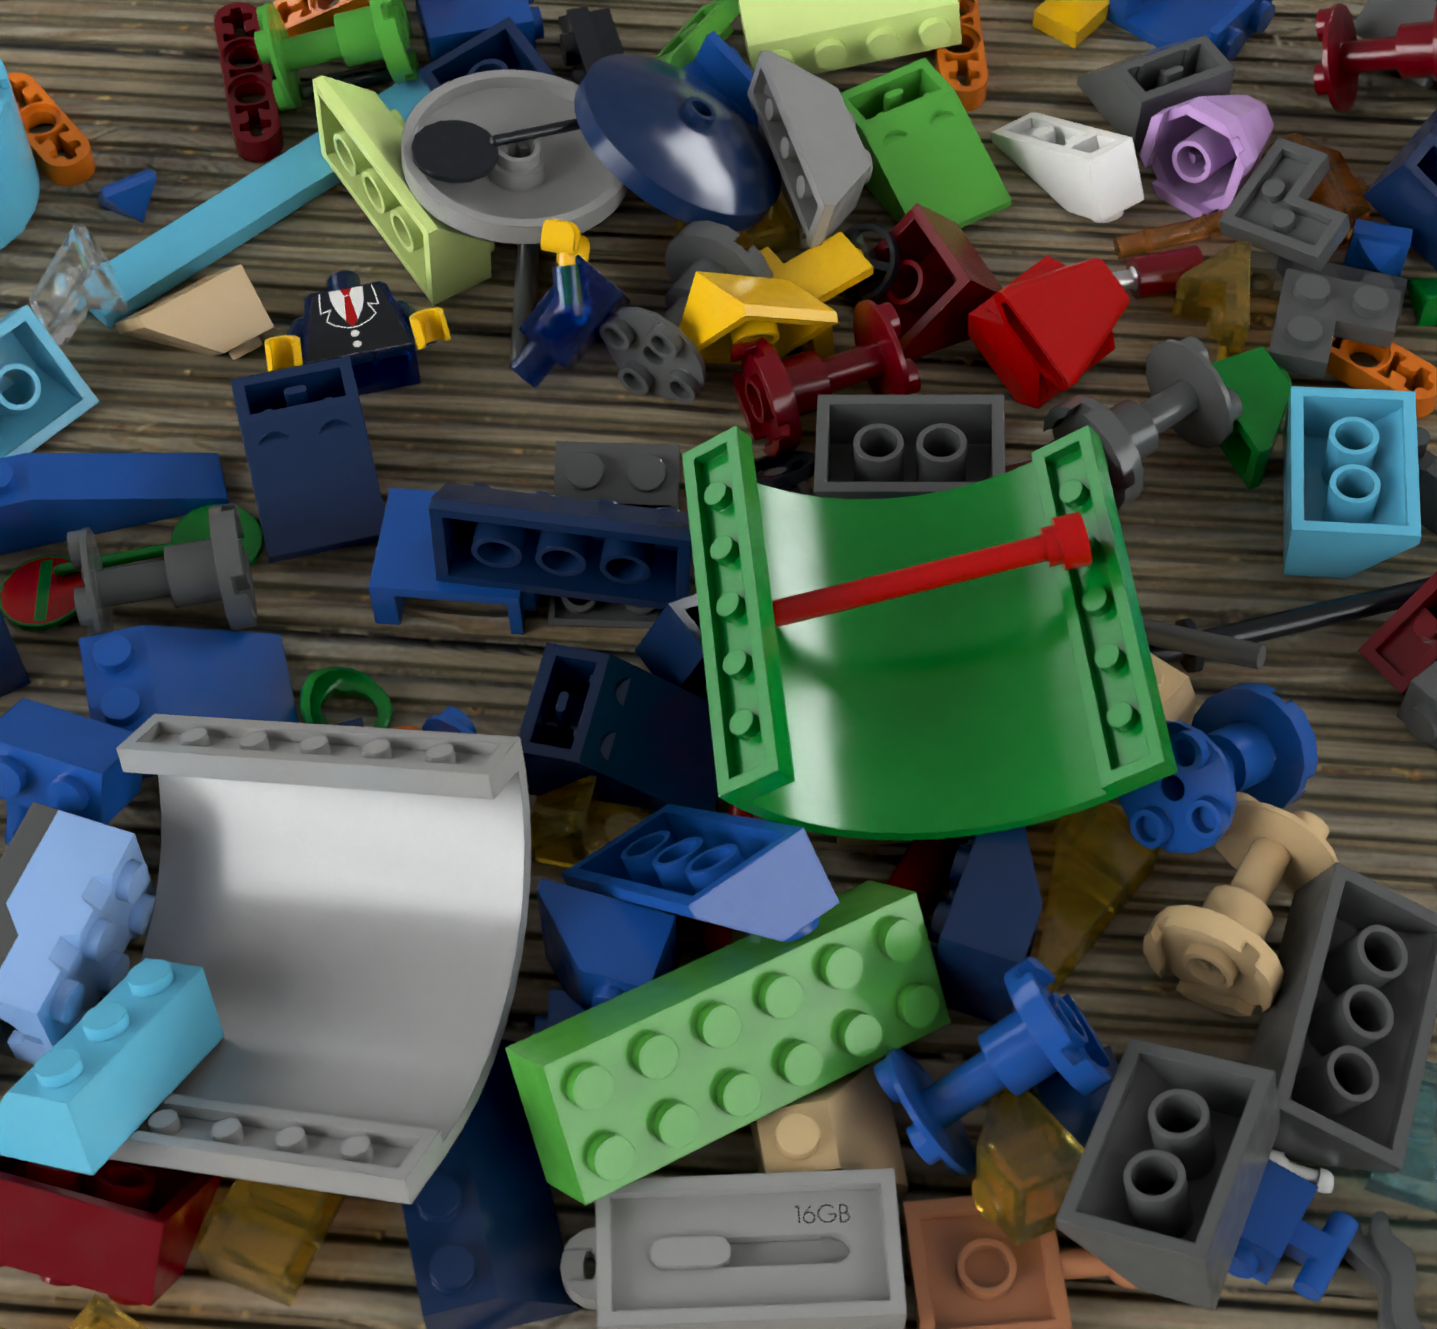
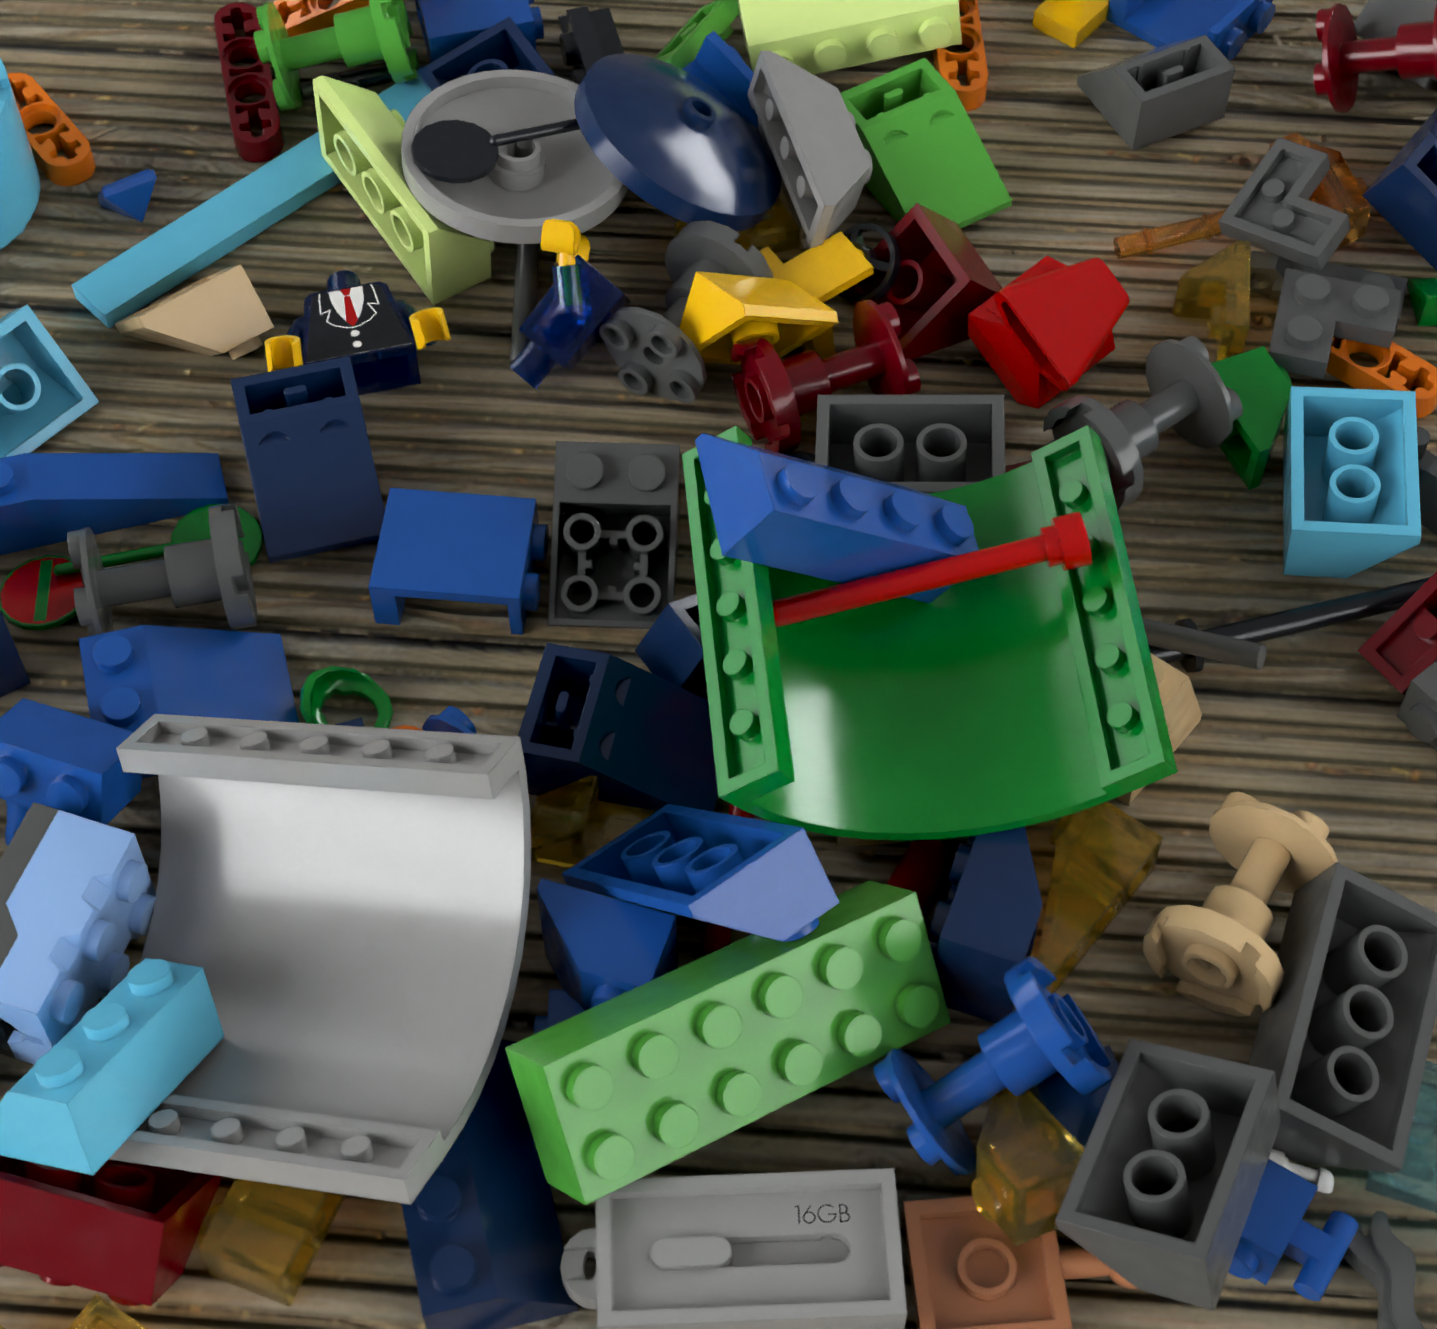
clear slope [29,224,129,345] -> none
dark blue slope [429,483,694,609] -> none
tan slope [750,1057,909,1193] -> none
white slope [991,112,1145,223] -> none
dark red piece [1112,246,1206,300] -> none
blue piece [1118,683,1318,854] -> none
lavender cone [1140,94,1275,218] -> none
blue tile [1343,219,1413,277] -> none
none -> blue slope [695,433,979,603]

